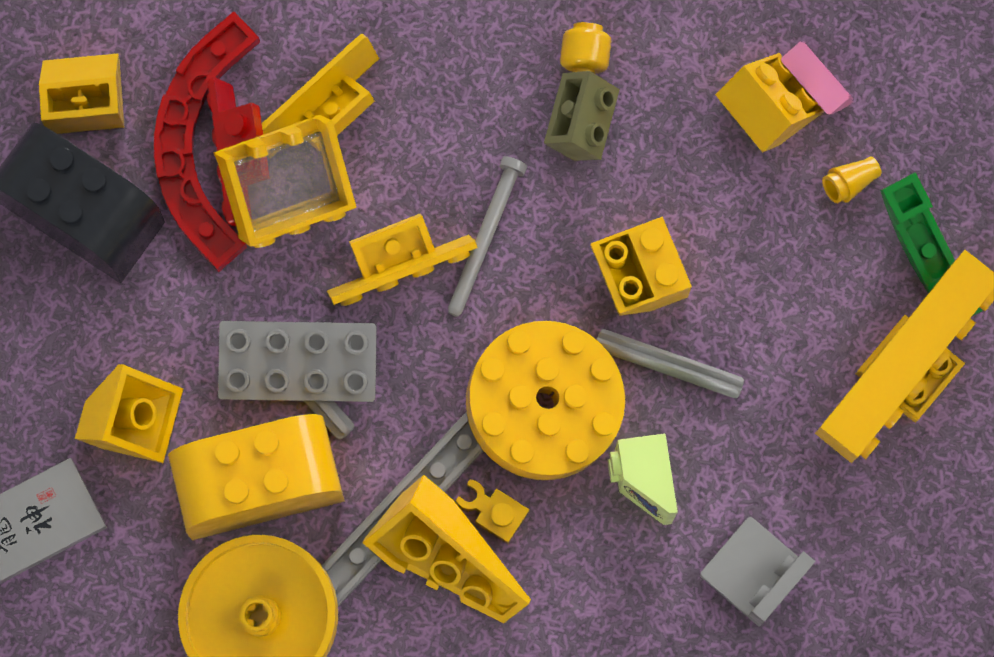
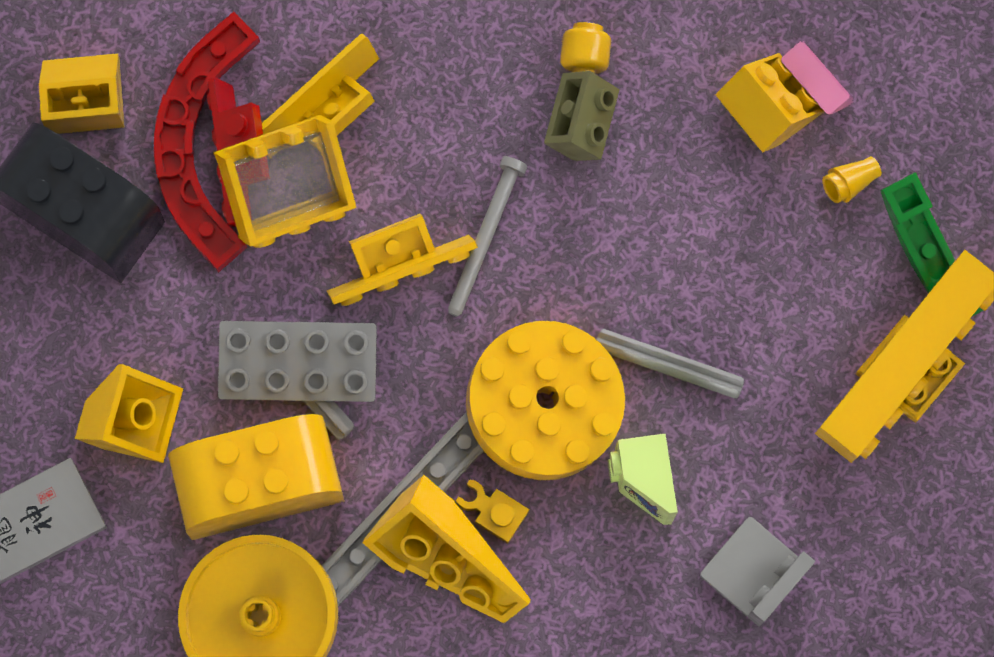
yellow slope [590,216,692,316] -> none

